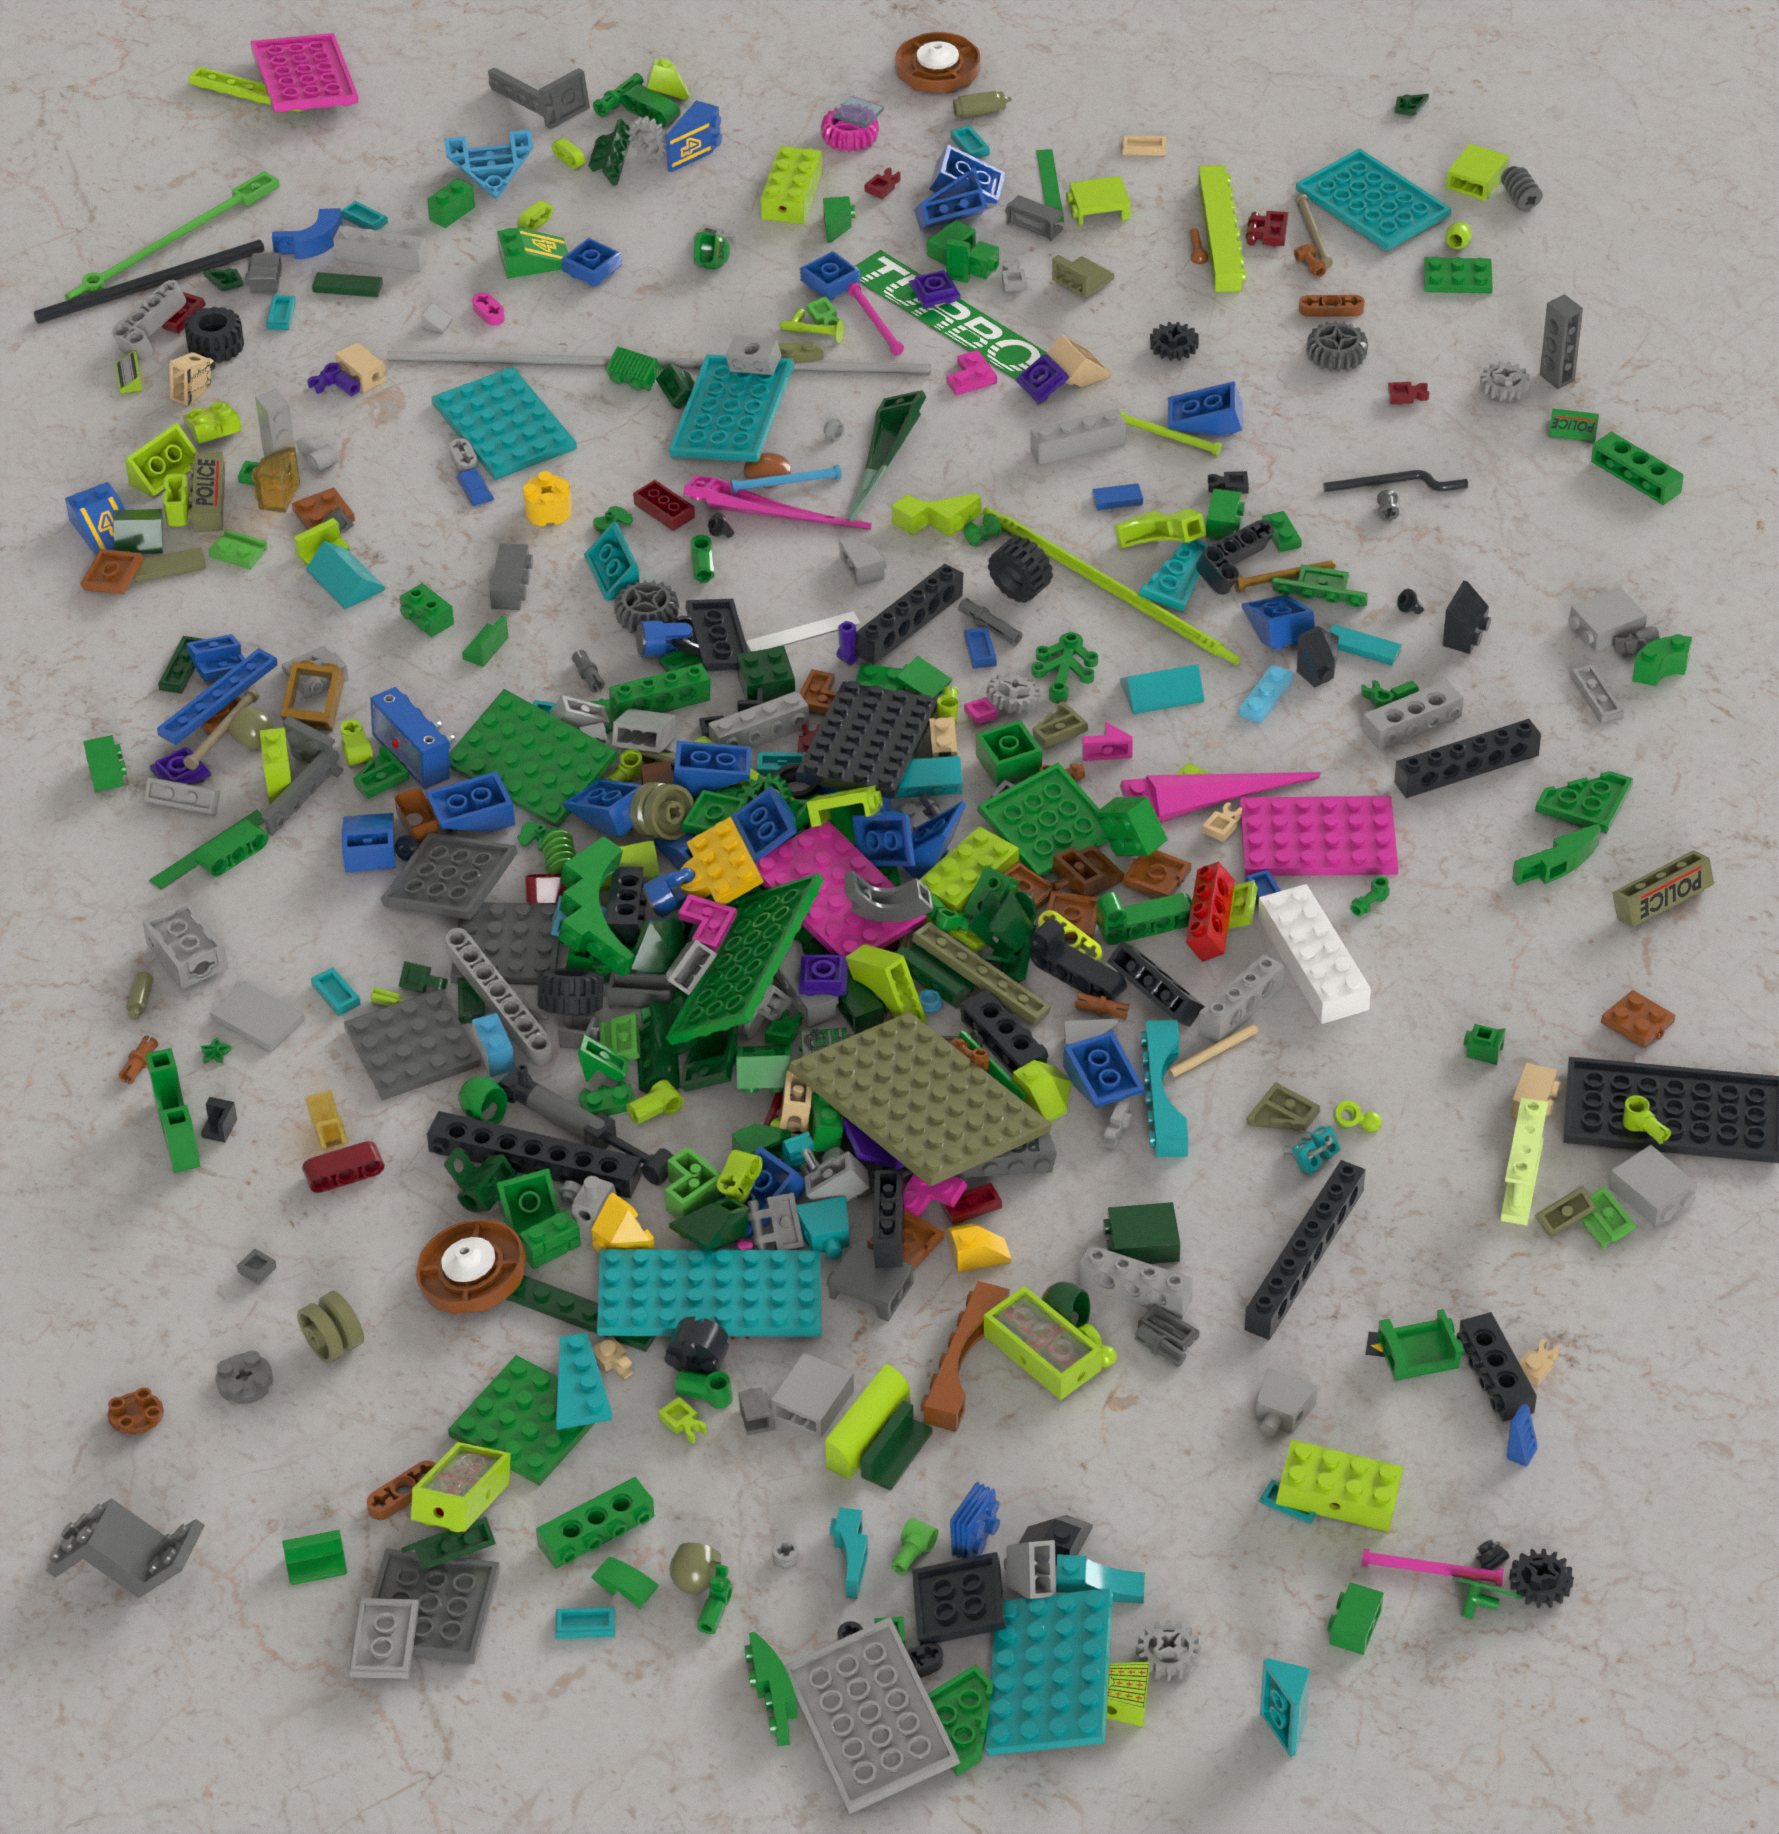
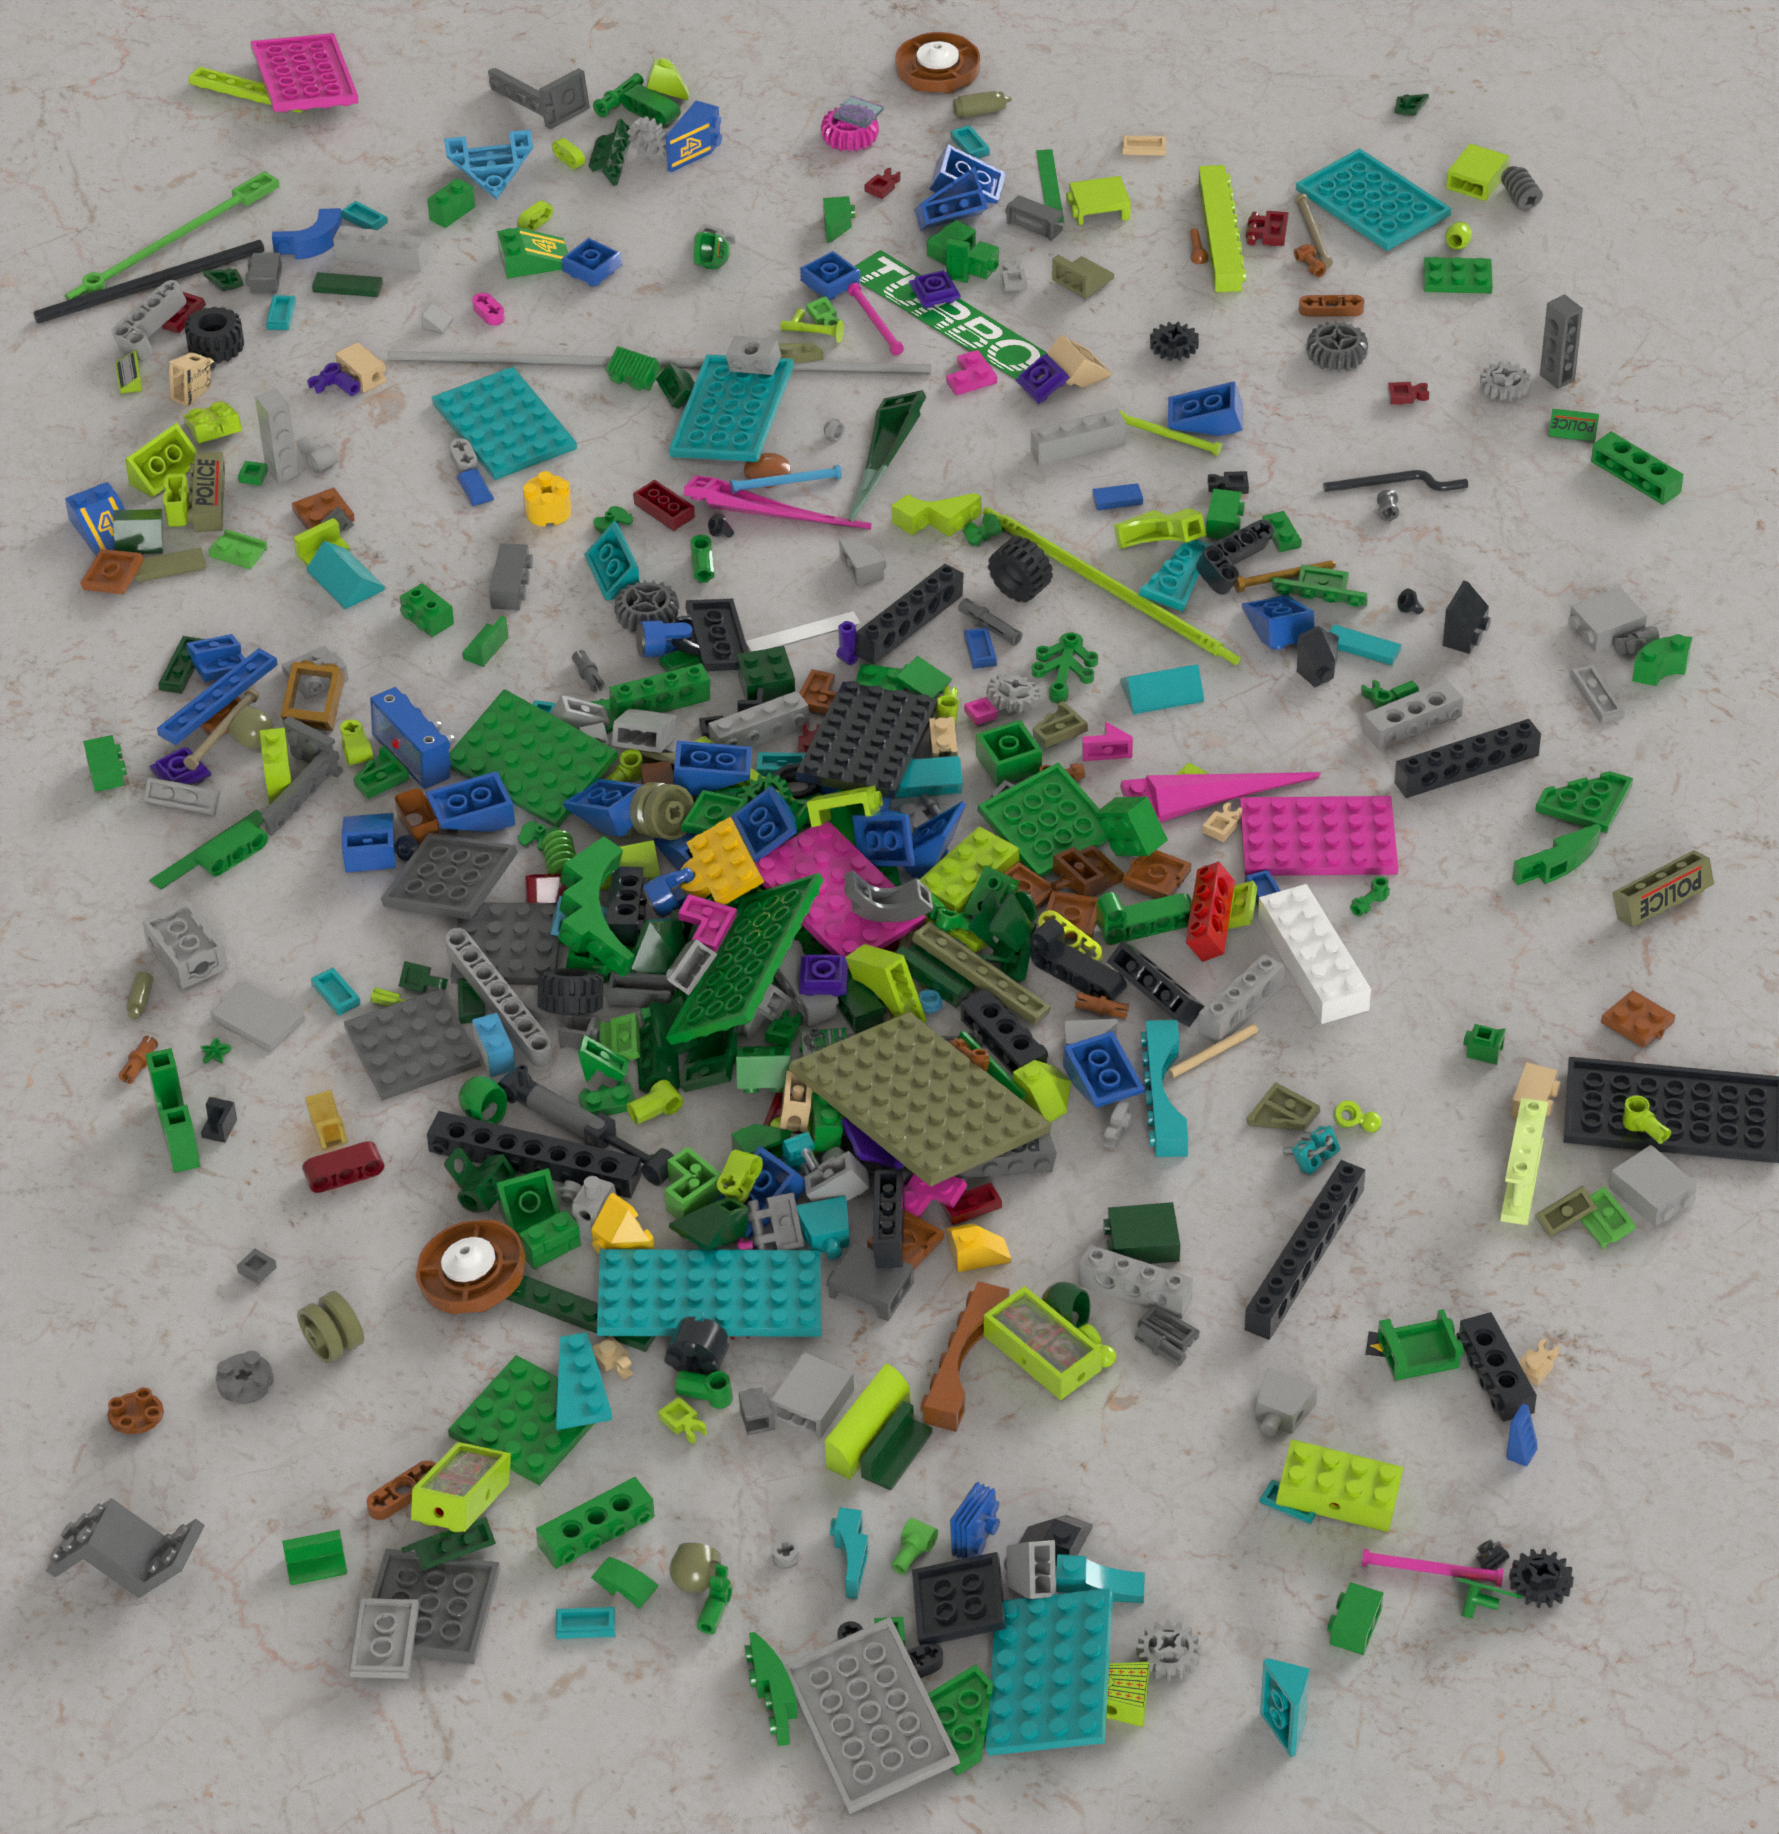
clear yellow slope [252,447,300,513] -> none
lime brick [761,146,823,224] -> none
medium azure plate [1239,665,1294,724] -> none

